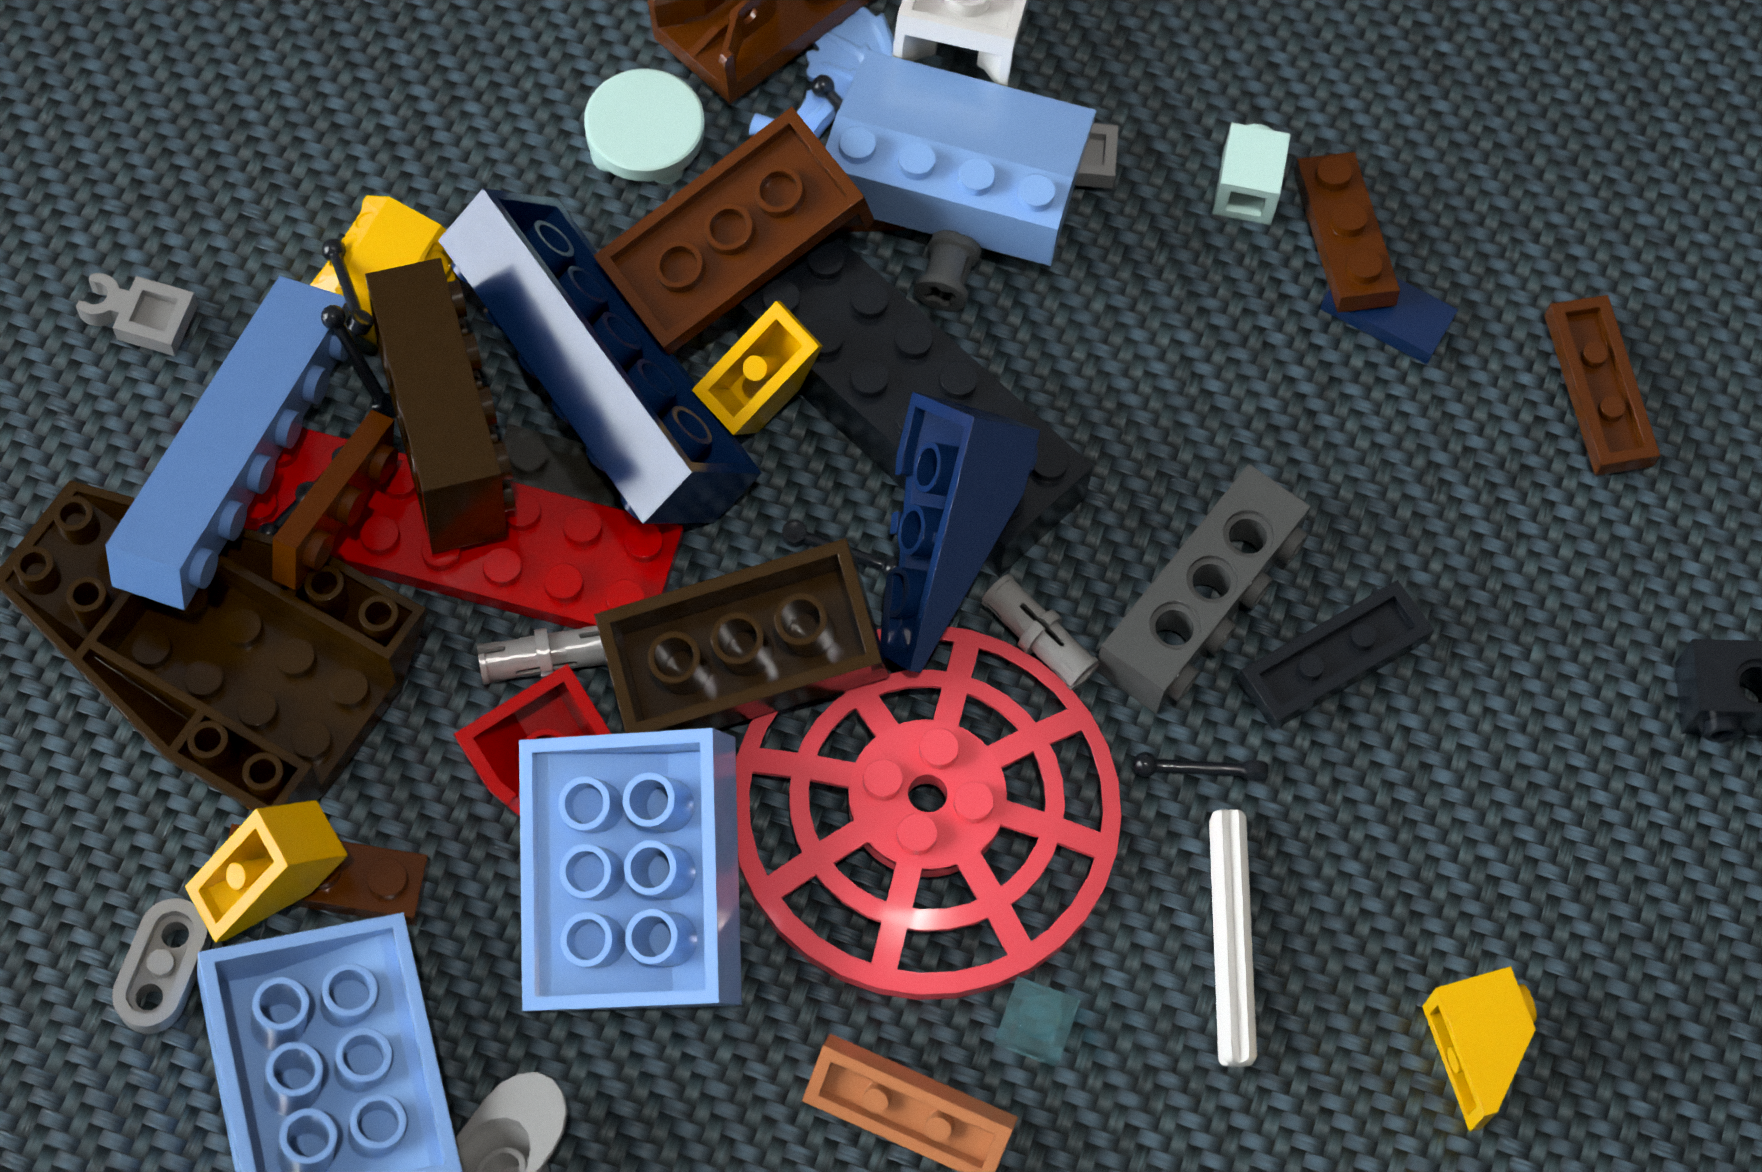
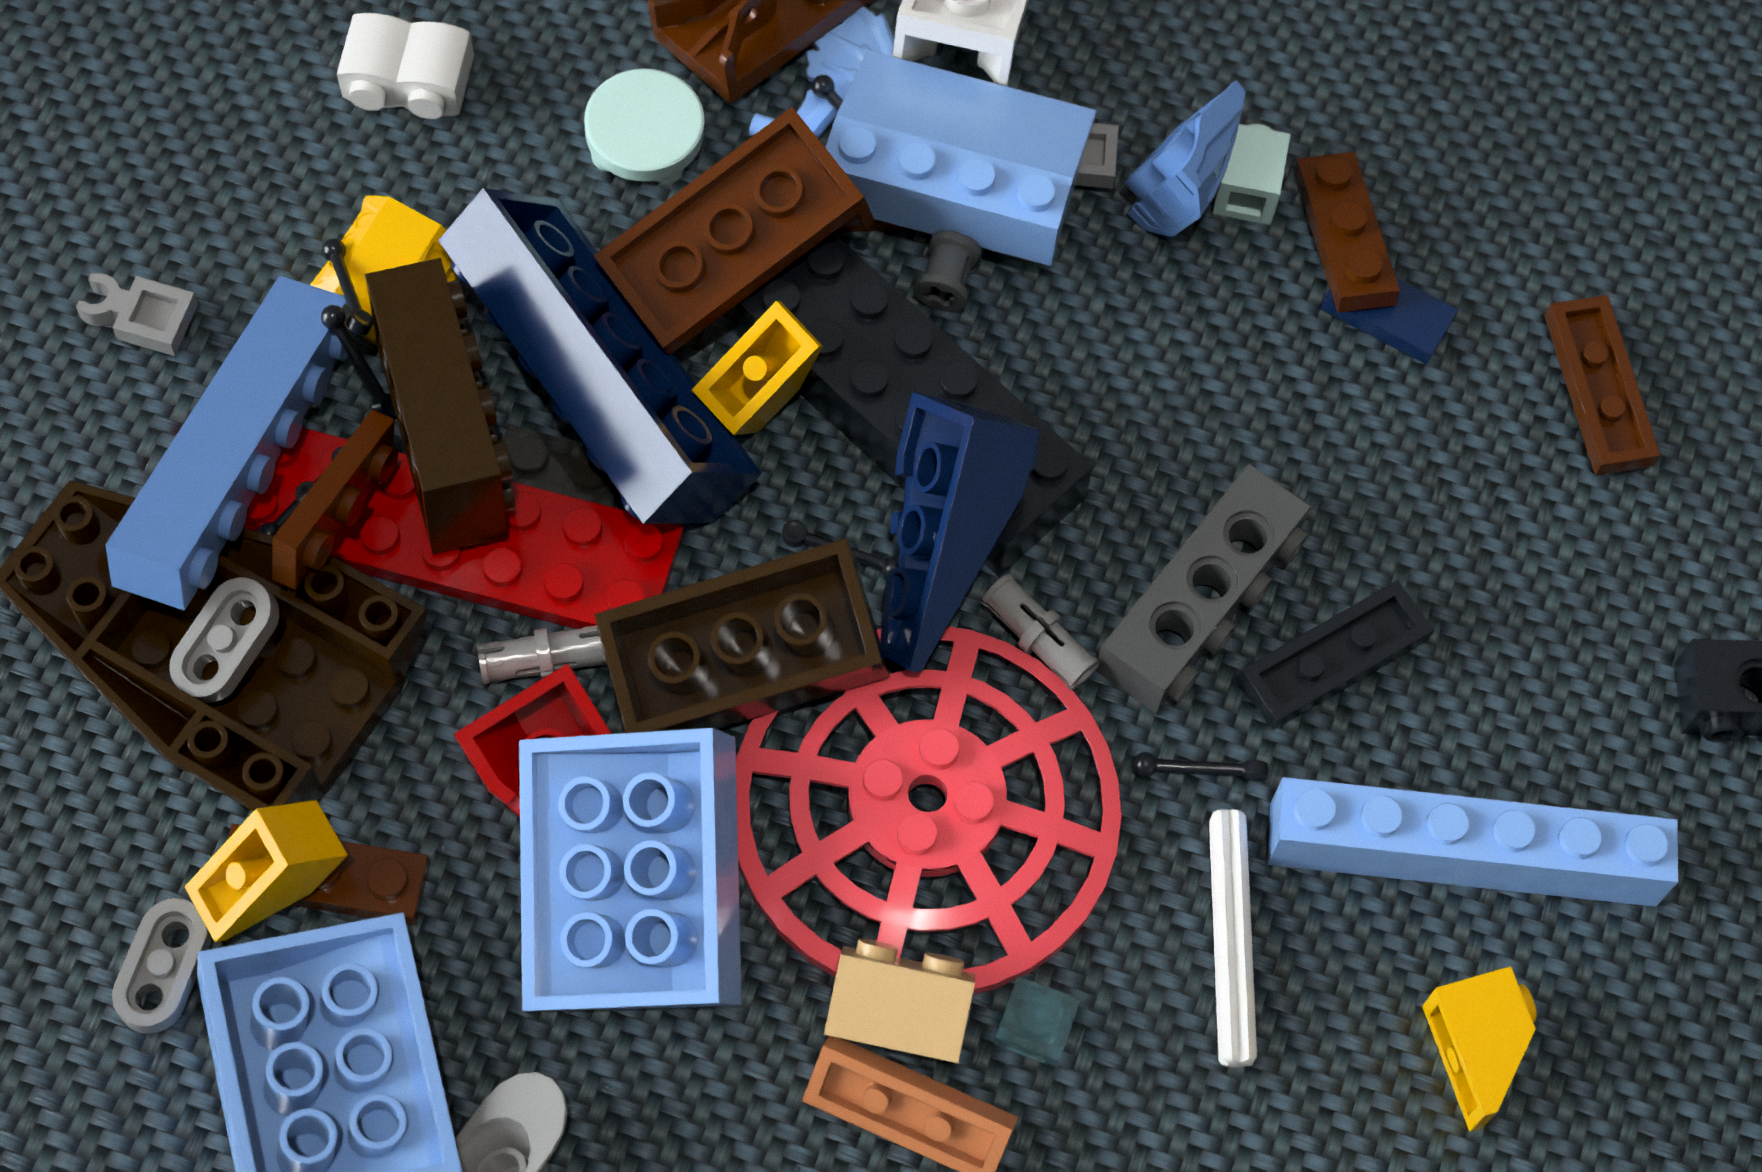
none -> light grey plate [169,577,279,703]
none -> white brick [337,13,474,119]
none -> tan brick [824,939,975,1063]
none -> medium blue slope [1124,80,1246,237]
none -> light blue brick [1267,777,1678,907]

